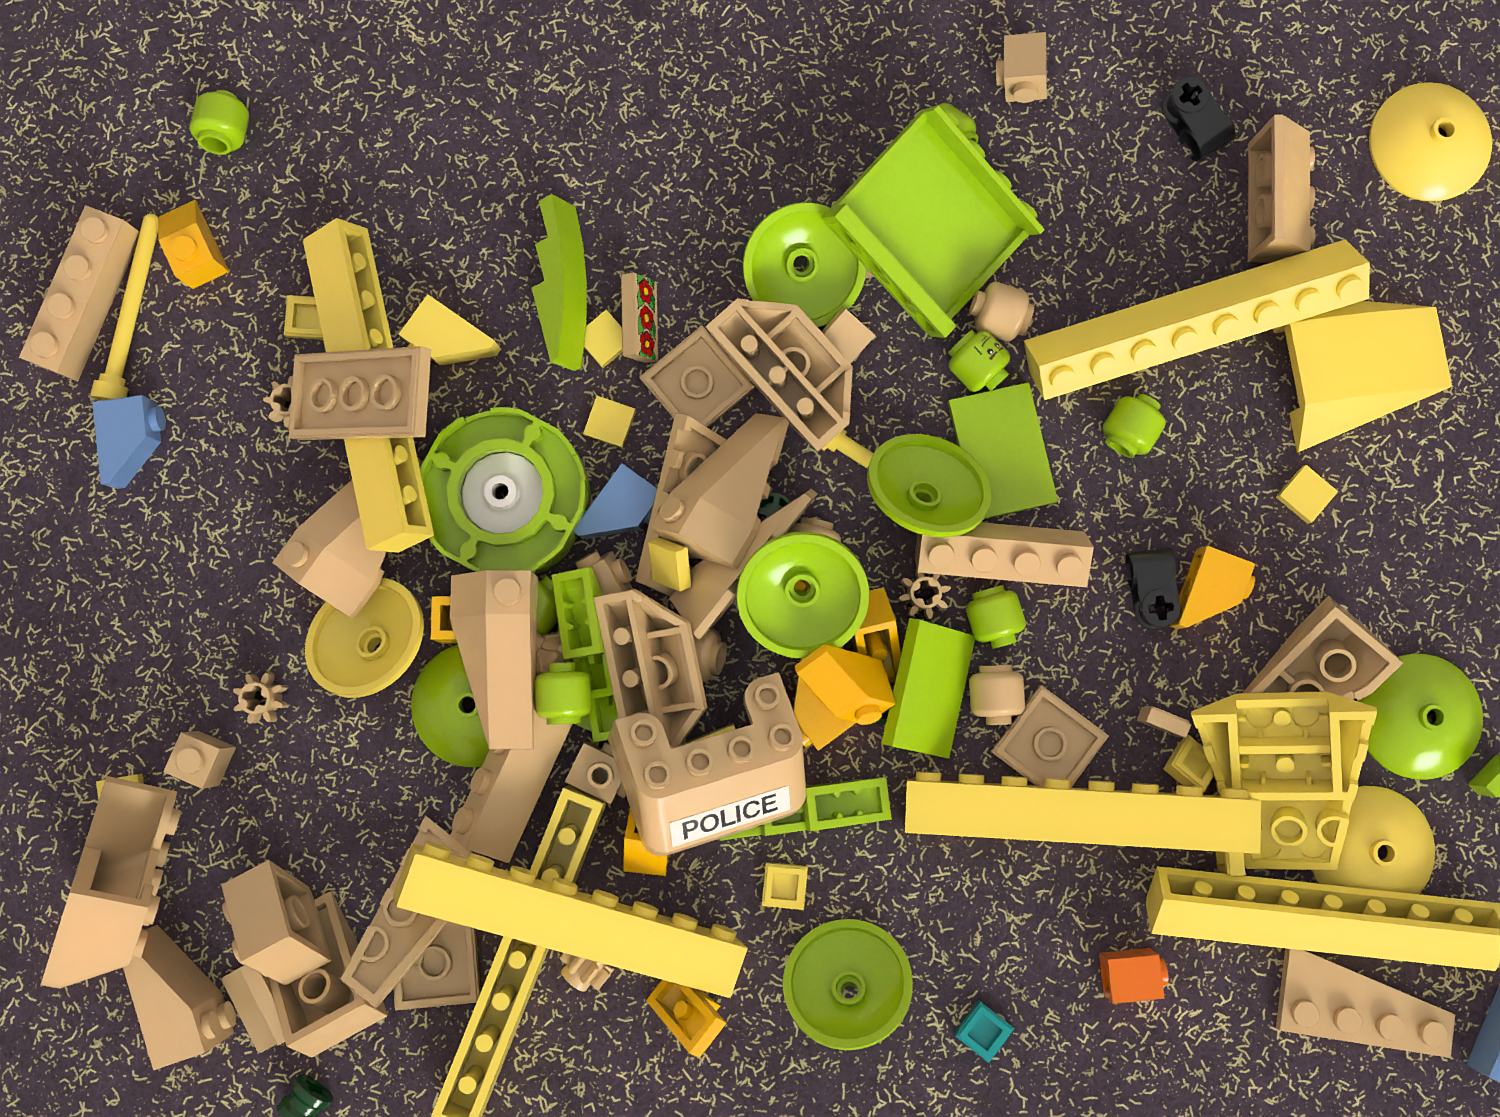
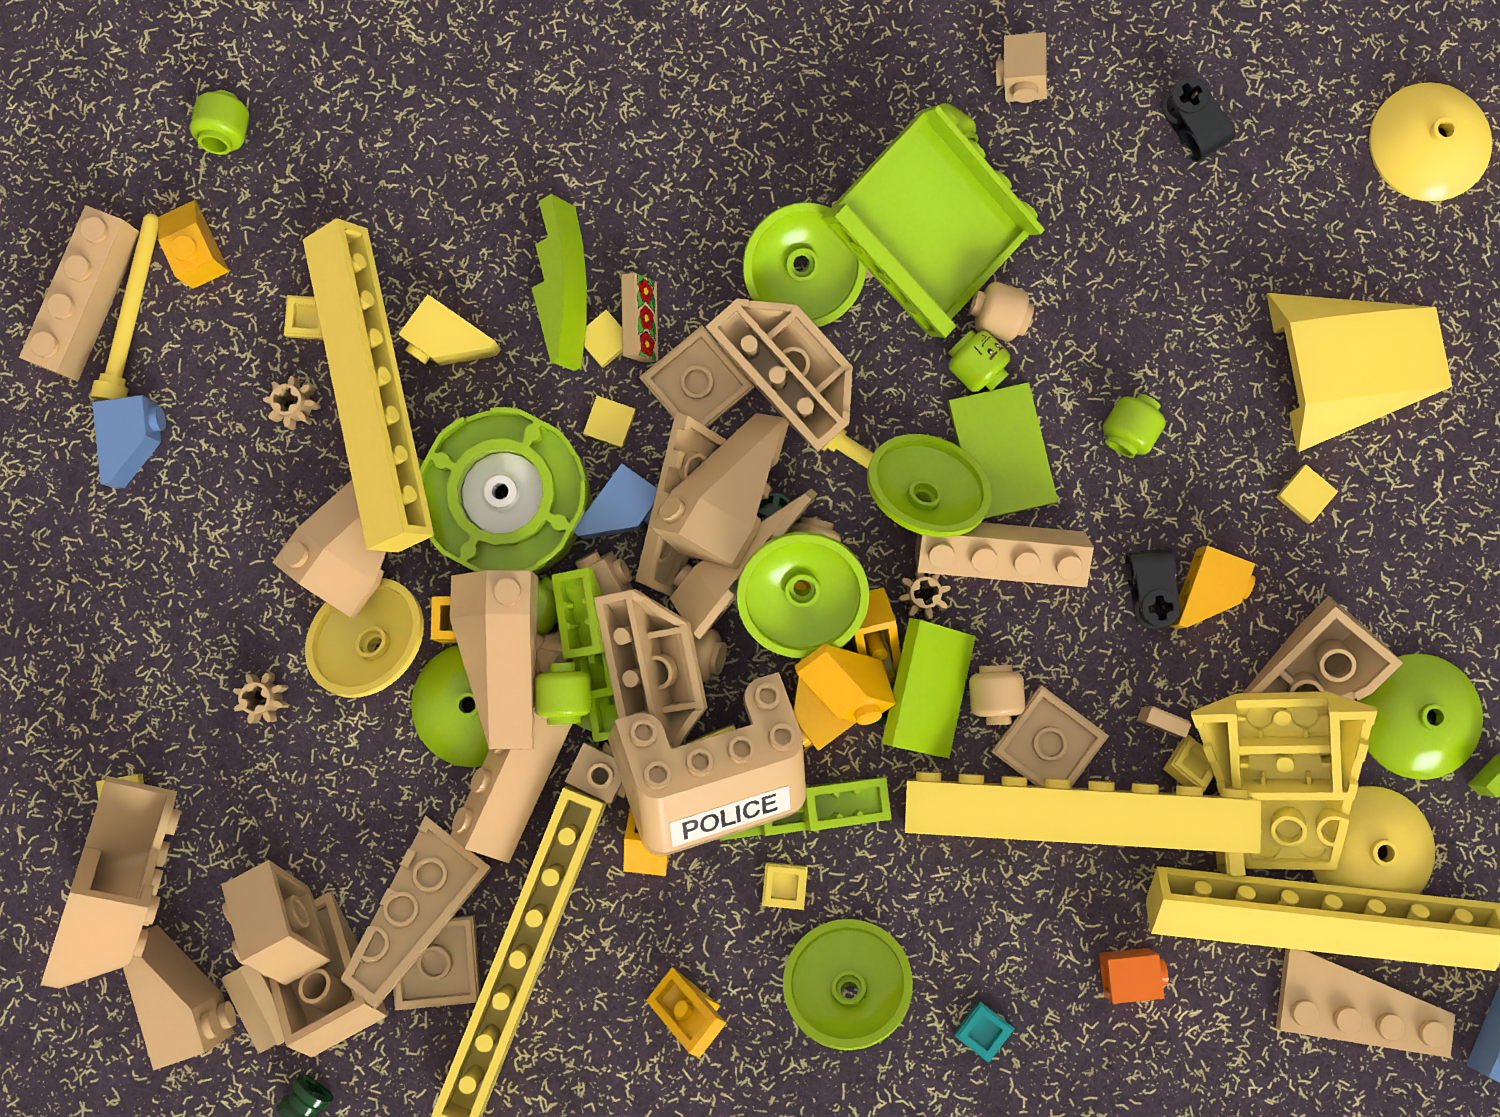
tan brick [163,731,236,789] -> none
tan tile [289,346,431,440] -> none
light yellow brick [393,841,748,998] -> none
tan gear [560,953,614,992] -> none
light yellow tile [648,537,691,592] -> none
tan tile [821,307,876,364] -> none
lime head [966,585,1026,649] -> none
light yellow brick [1024,239,1370,400] -> none
tan slope [1248,115,1315,263] -> none

